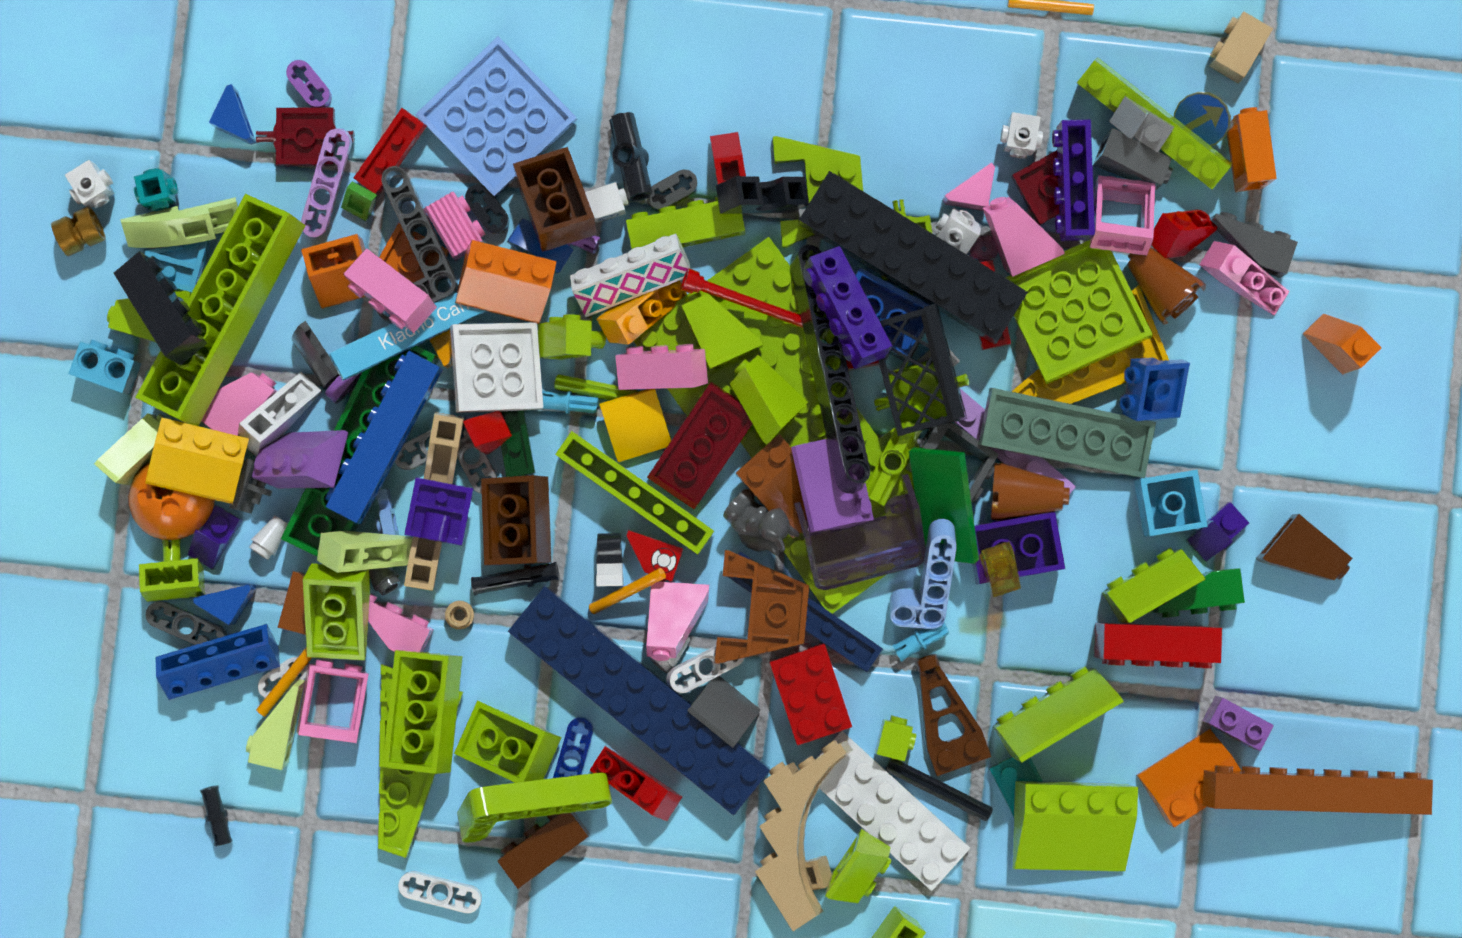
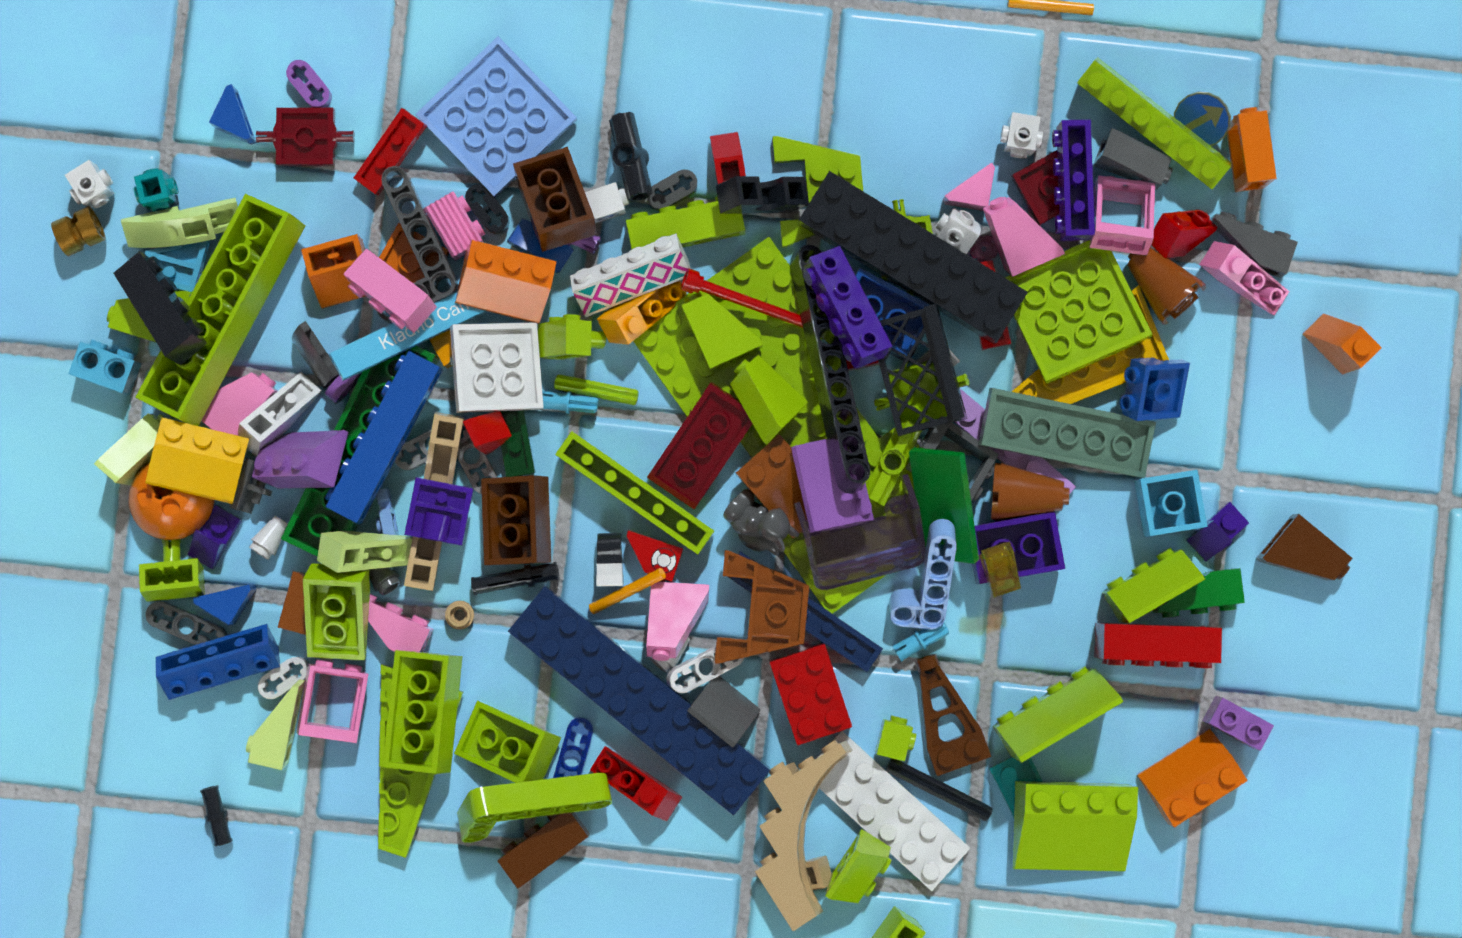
light orange bar [256,647,313,717] -> none
lavender beam [301,128,352,237] -> none
bright green plate [341,181,377,221] -> none
white beam [398,871,482,913] -> none
yellow slope [600,389,671,462] -> none
bright pink brick [615,344,708,390] -> none
light grey slope [1109,96,1174,152] -> none
dark orange brick [1202,765,1433,815] -> none
tan brick [1209,11,1273,83] -> none

